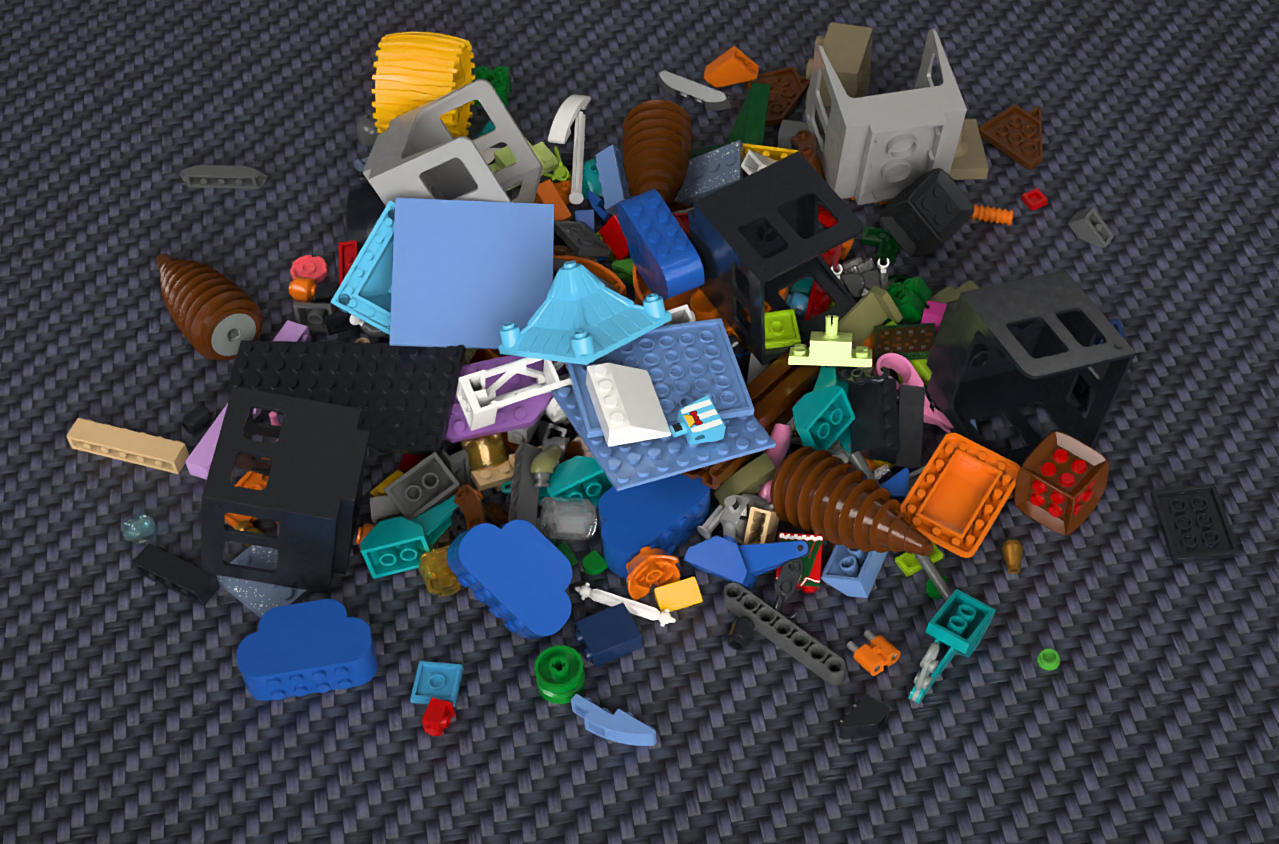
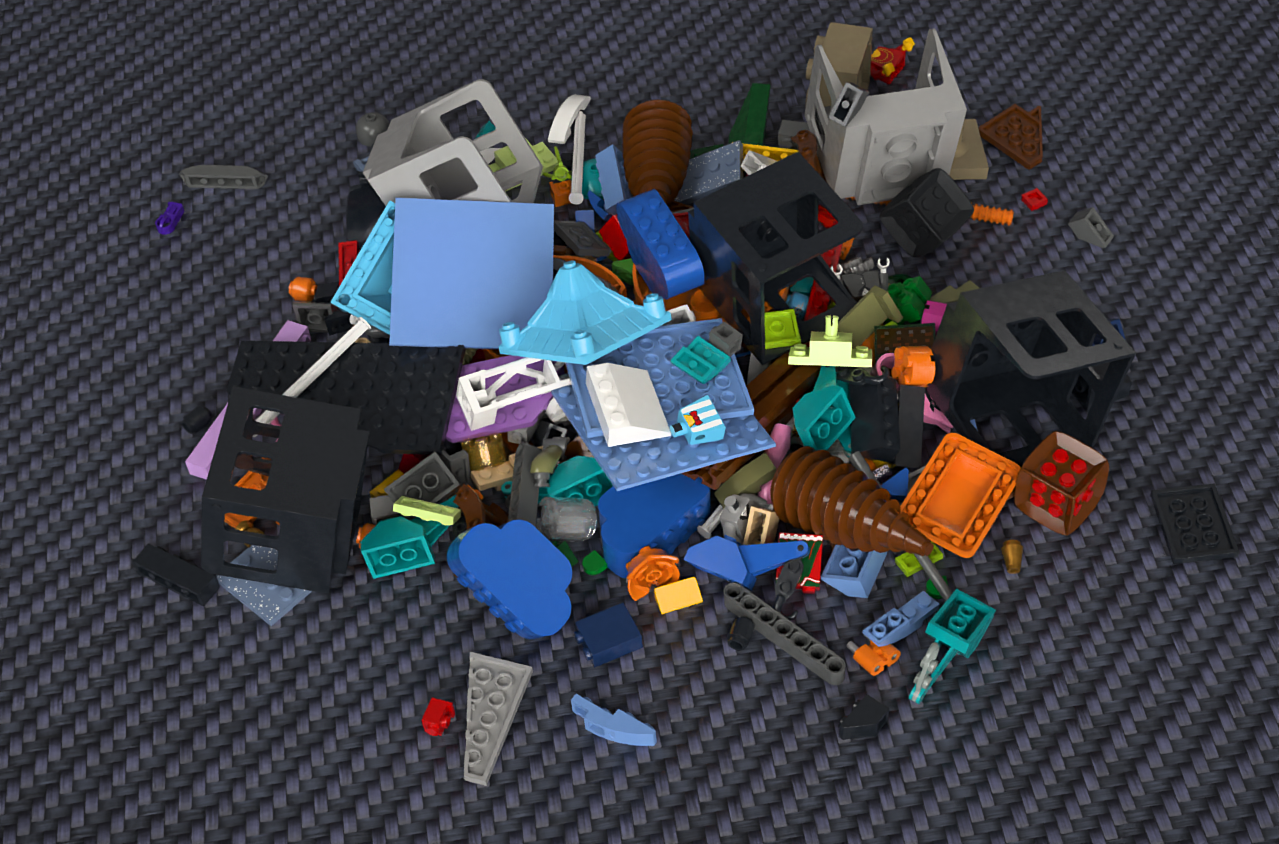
tan brick [66,418,189,474] -> none
clear light blue head [123,514,156,545] -> none
reddish brown cone [156,253,263,360] -> none
blue brick [237,599,378,701] -> none
coral tile [290,255,328,284] -> none
yellow wheel [371,32,476,139] -> none
dark azure plate [410,661,464,707] -> none
clear yellow brick [419,545,461,597] -> none
green brick [472,66,511,106] -> none
orange slope [534,179,572,221] -> none
green wheel [534,645,586,704] -> none
white wheel [575,583,676,627] -> none
brick [656,70,733,111] -> none
orange slope [703,45,759,88] -> none
reddish brown wing [744,66,810,127] -> none
dark green plate [861,226,900,263] -> none
bright green plate [1037,648,1060,671] -> none
none -> dark purple piece [155,202,185,235]
none -> white axle [252,317,371,437]
none -> yellowish green plate [393,496,461,525]
none -> light grey wing [464,652,533,786]
none -> teal slope [670,336,731,384]
none -> dark grey brick [709,322,743,357]
none -> black slope [828,82,869,127]
none -> medium blue slope [863,591,940,647]
none -> red torso [870,37,915,85]
none -> orange brick [891,346,935,387]

